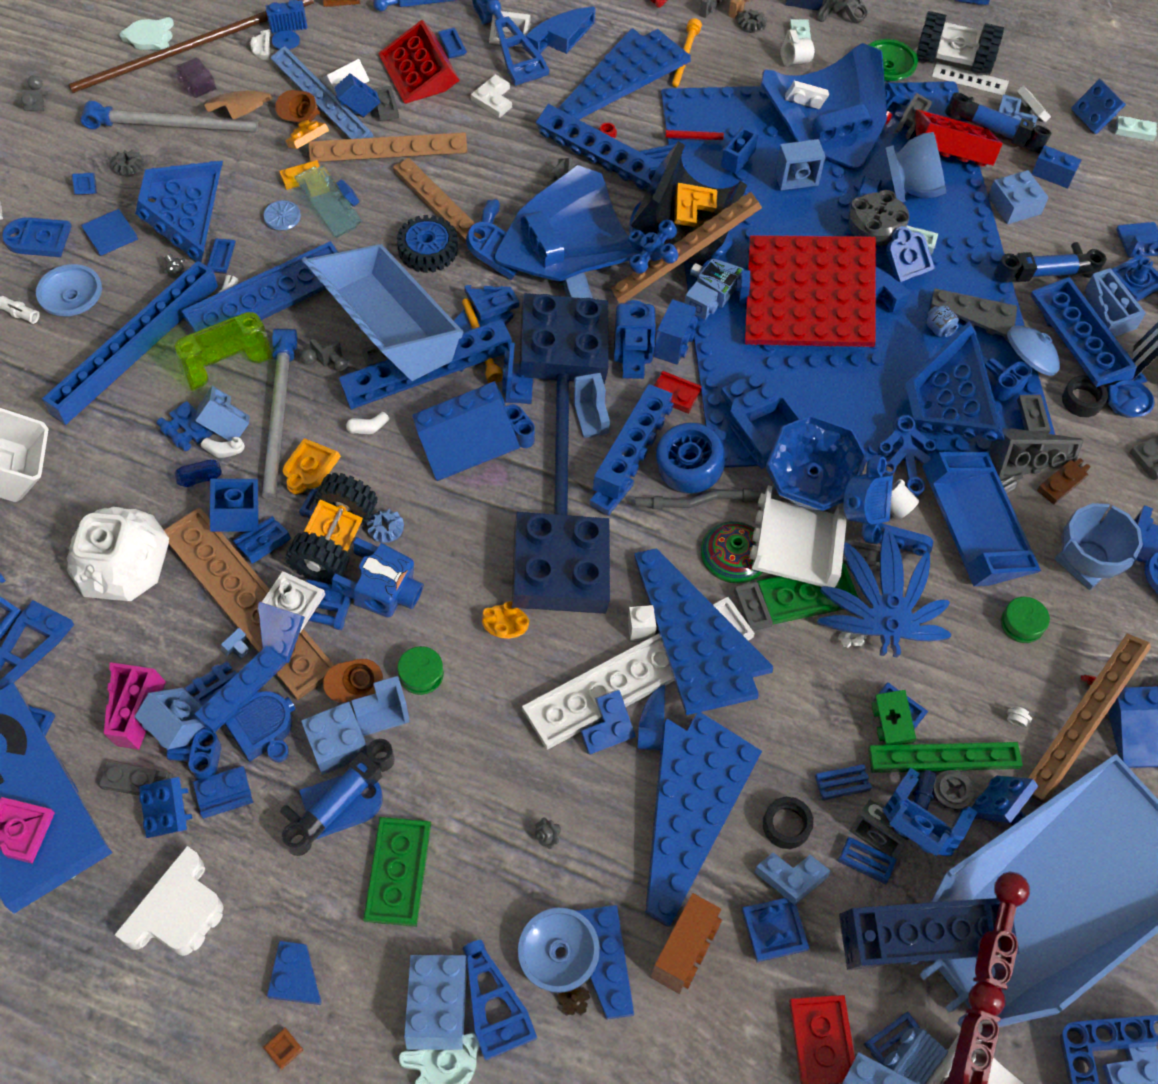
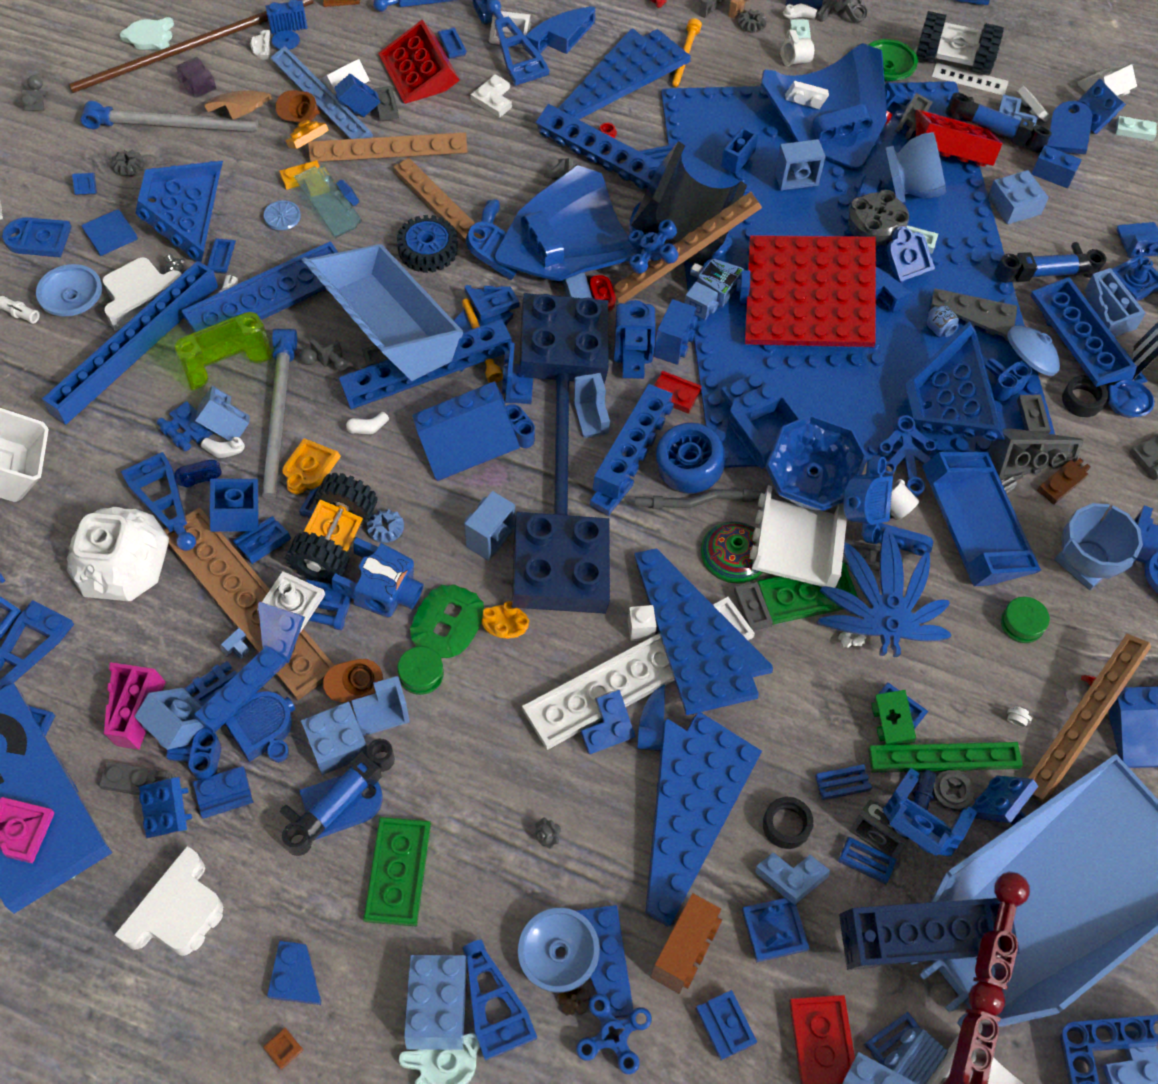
red bar [665,130,724,141] -> none
light orange plate [674,183,717,227] -> none
none -> white brick [103,258,182,332]
none -> blue plate [121,452,196,551]
none -> green piece [410,584,484,658]
none -> medium blue brick [464,491,516,561]
none -> blue gear [576,994,652,1075]
none -> red plate [590,275,616,312]
none -> blue plate [695,990,757,1061]
none -> white arm [783,4,817,19]
none -> blue tile [1047,101,1092,154]
none -> white slope [1078,64,1137,96]

